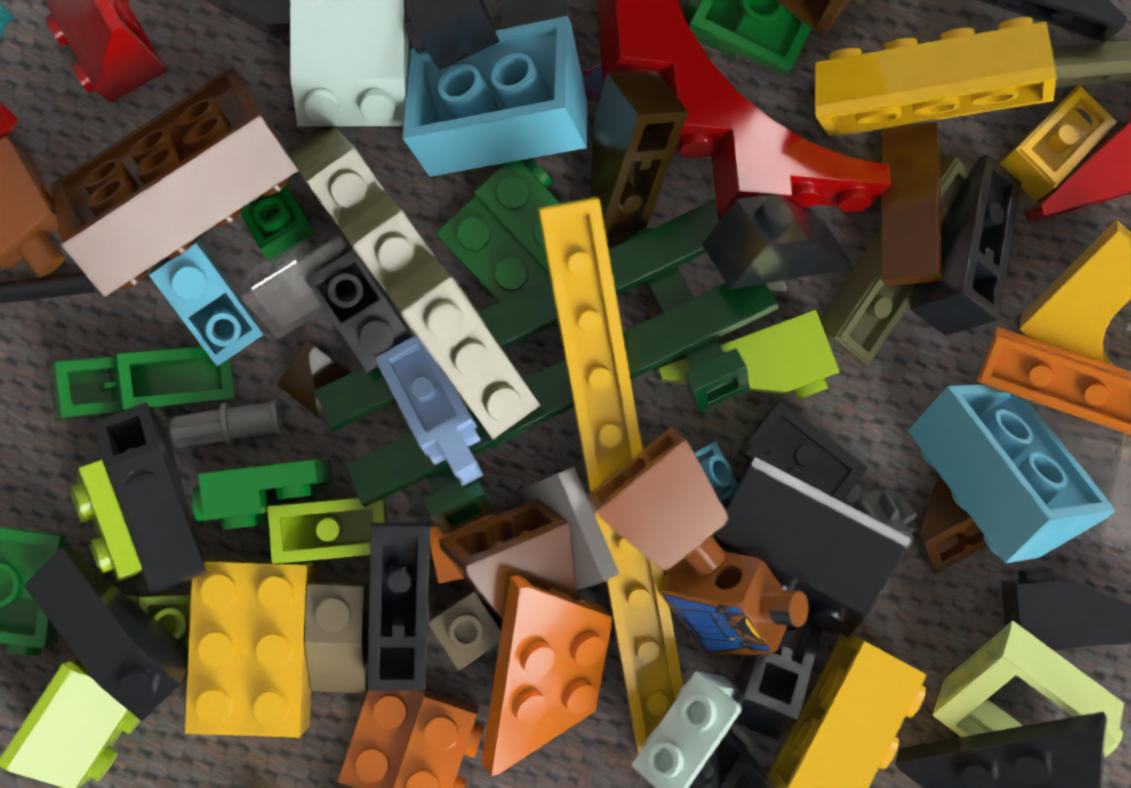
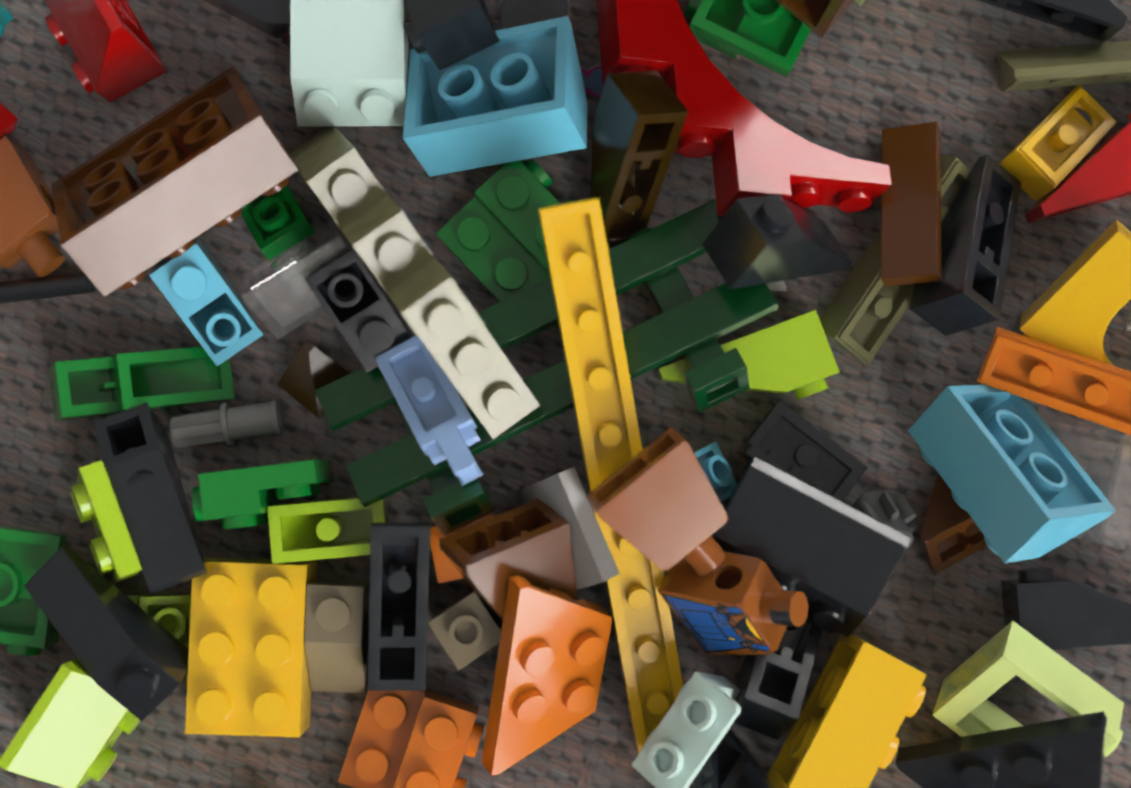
yellow slope [815,17,1056,137] -> none

